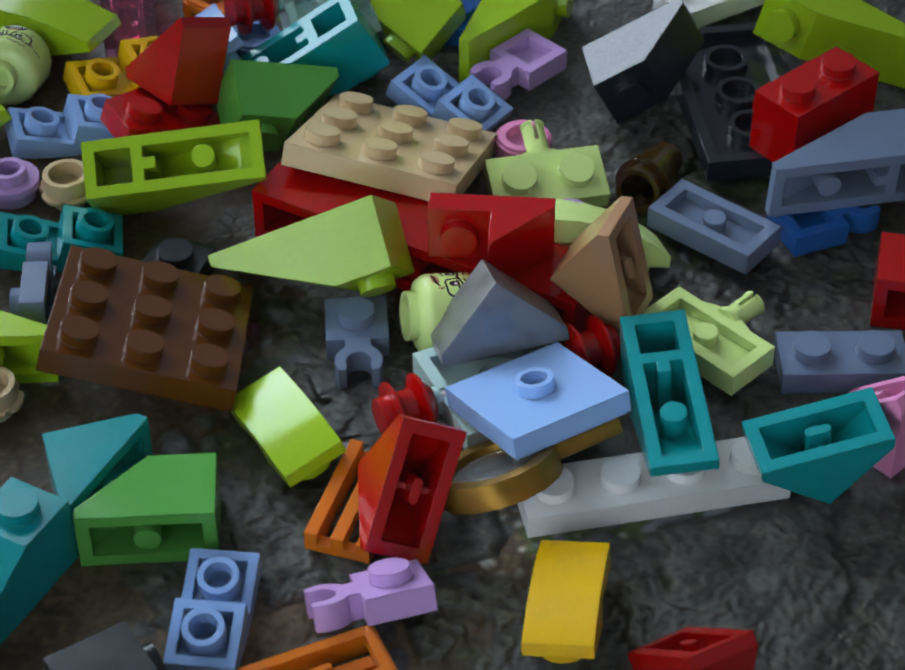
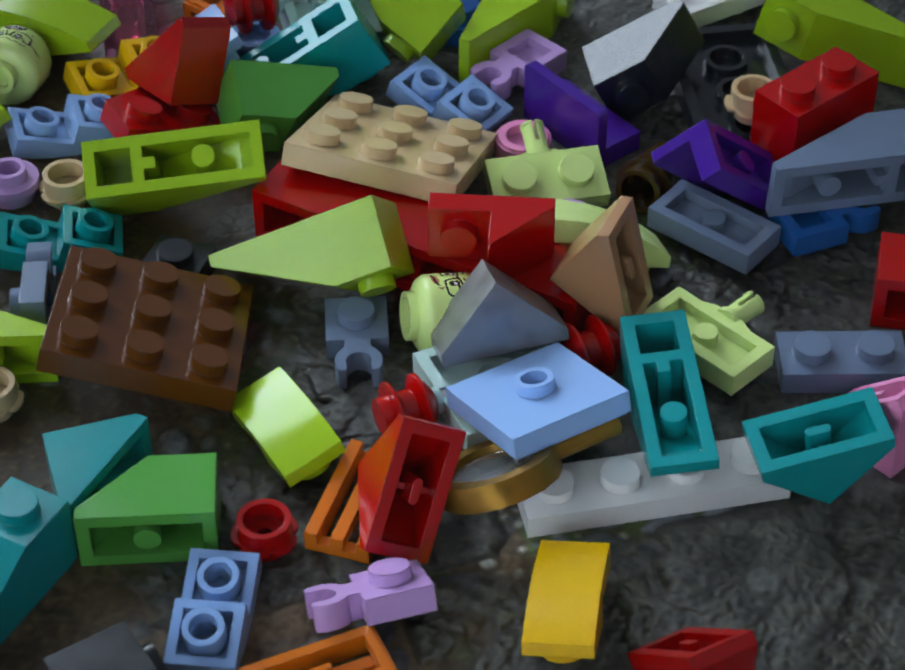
none -> red plate [230,498,298,562]
none -> dark purple panel [524,60,640,167]
none -> dark purple panel [651,118,774,212]
none -> tan plate [724,74,773,126]

